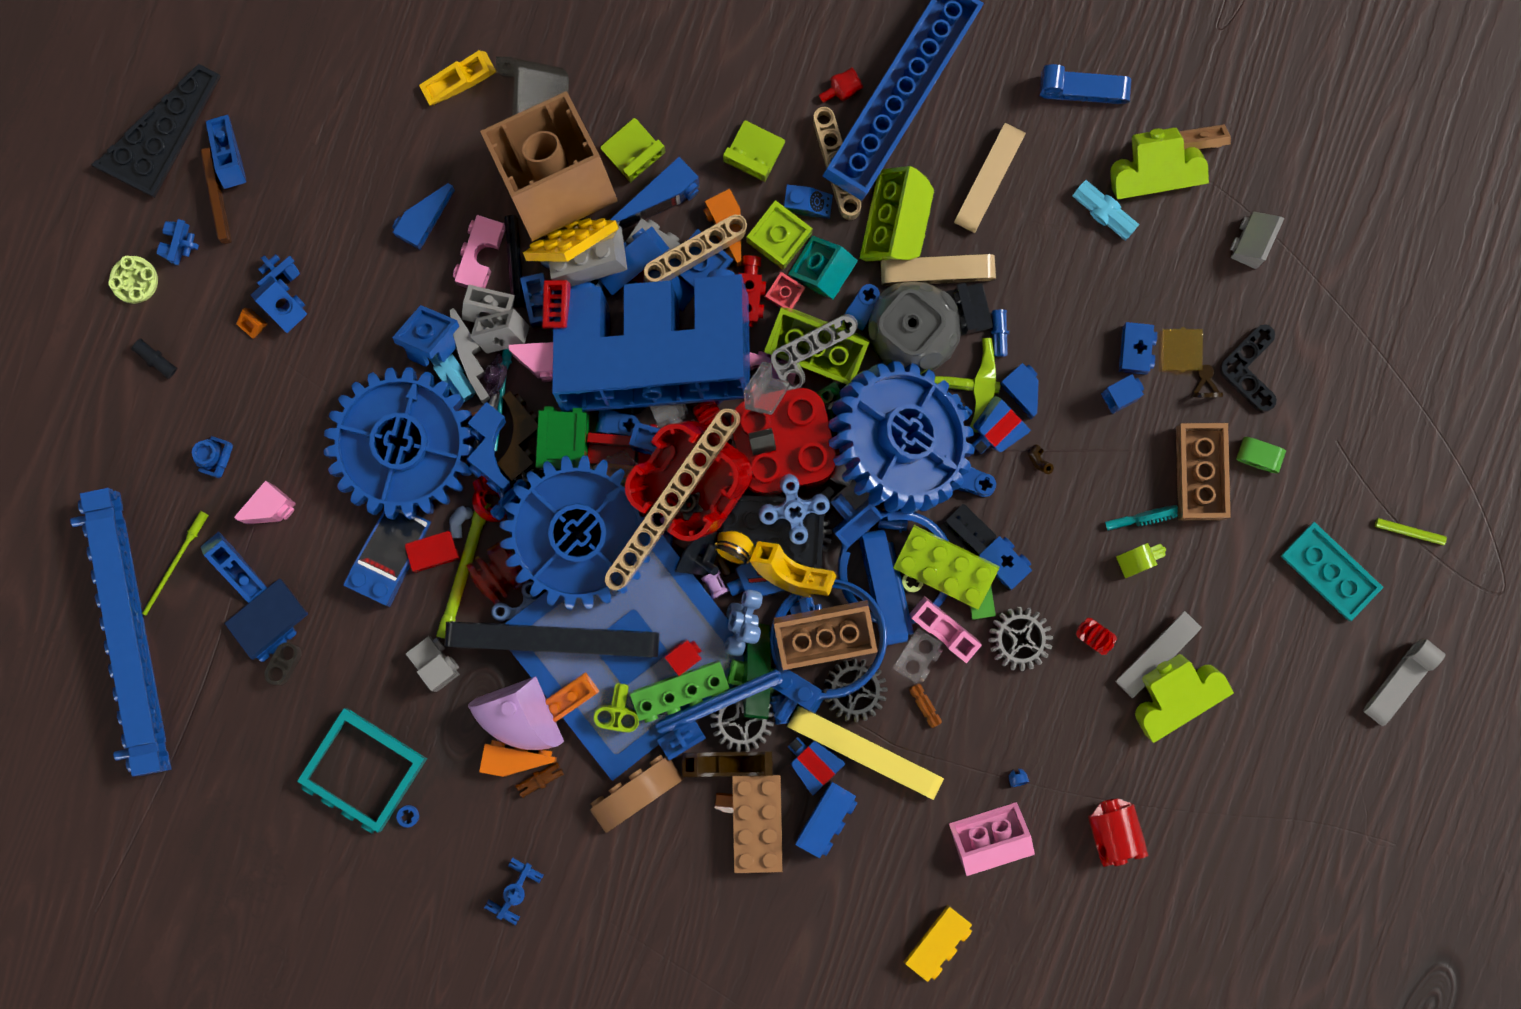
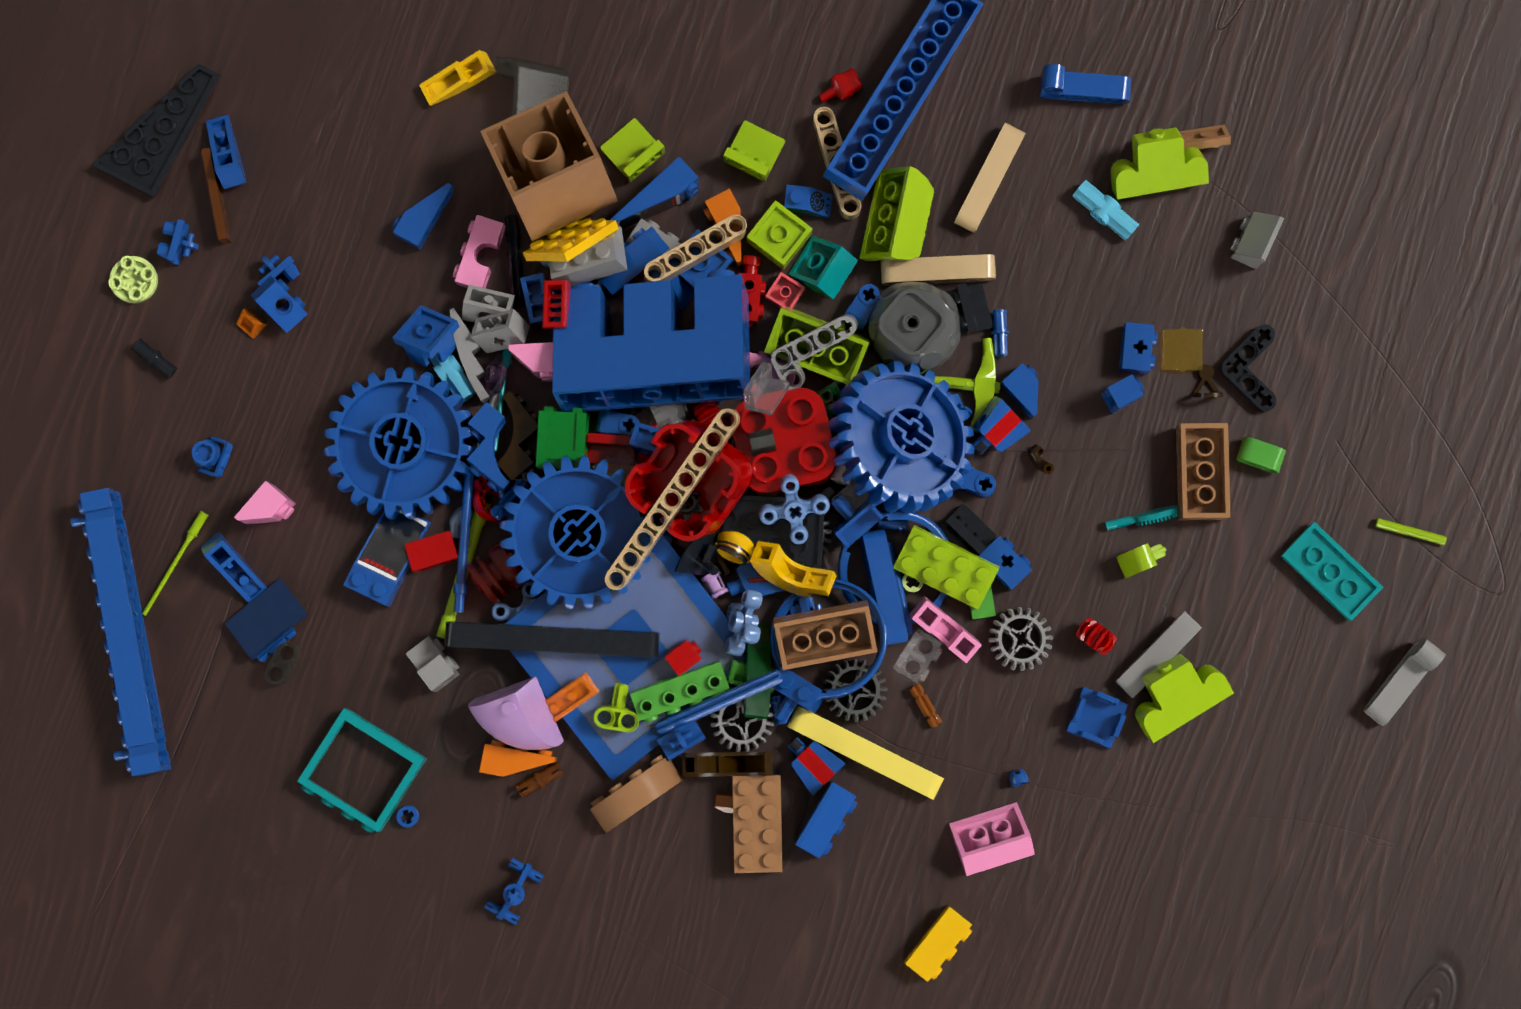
red cylinder [1088,798,1148,867] -> none
none -> blue bar [453,472,474,613]
none -> blue panel [1066,687,1128,749]

